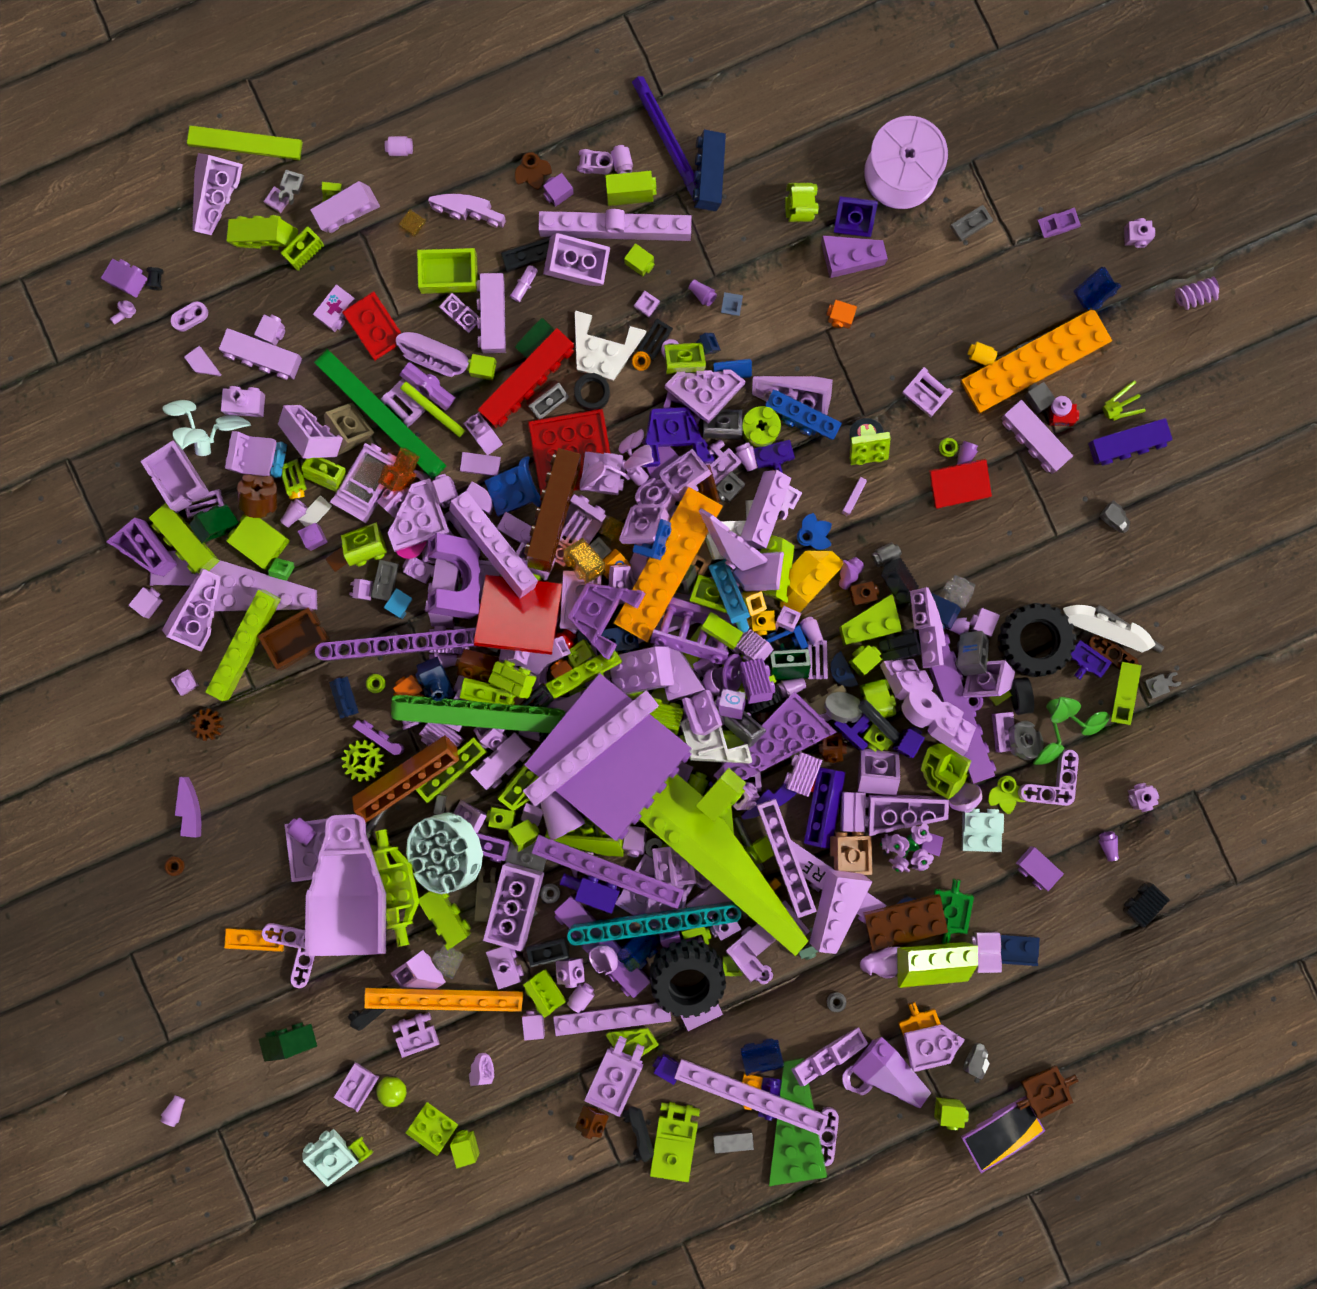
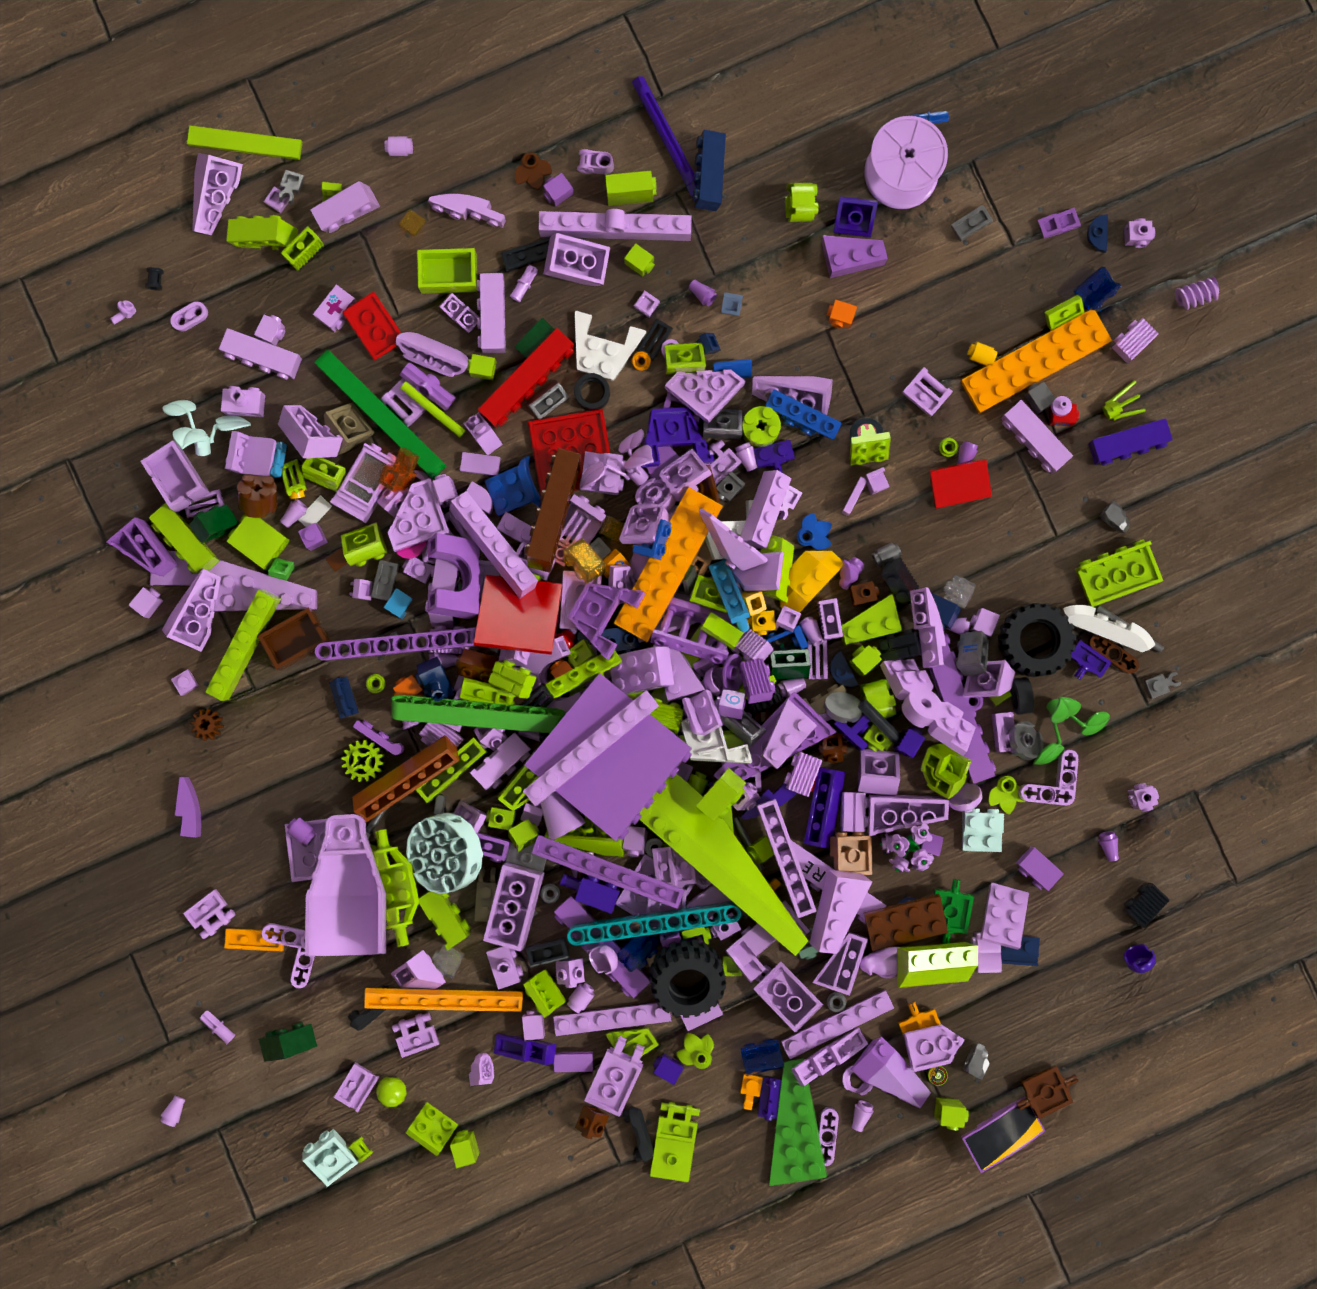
medium lavender brick [101,259,147,298] -> none
reddish brown plate [165,857,185,876] -> none
lavender tile [185,346,221,376] -> none
lavender brick [611,145,633,174] -> none
lavender plate [674,1058,829,1136] -> none
flat silver slope [713,1129,754,1154] -> none
lime slope [1111,662,1142,725] -> none
none -> lavender plate [183,889,235,939]
none -> lavender axle [200,1011,235,1044]
none -> dark purple slope [494,1034,556,1065]
none -> medium lavender slope [554,1051,593,1072]
none -> lime plate [676,1033,714,1069]
none -> lavender slope [754,962,823,1032]
none -> lavender wedge [761,699,817,769]
none -> lavender plate [781,989,894,1059]
none -> lavender wedge [812,932,868,996]
none -> lavender brick [816,598,843,641]
none -> lavender cone [851,1100,874,1132]
none -> lavender panel [864,467,889,495]
none -> blue axle [910,111,949,124]
none -> tile [927,1066,948,1086]
none -> lavender plate [980,883,1029,950]
none -> lime plate [1044,295,1085,330]
none -> lime bracket [1075,539,1163,607]
none -> dark blue plate [1087,214,1108,253]
none -> lavender brick [1112,318,1158,364]
none -> dark purple hair [1124,944,1156,973]

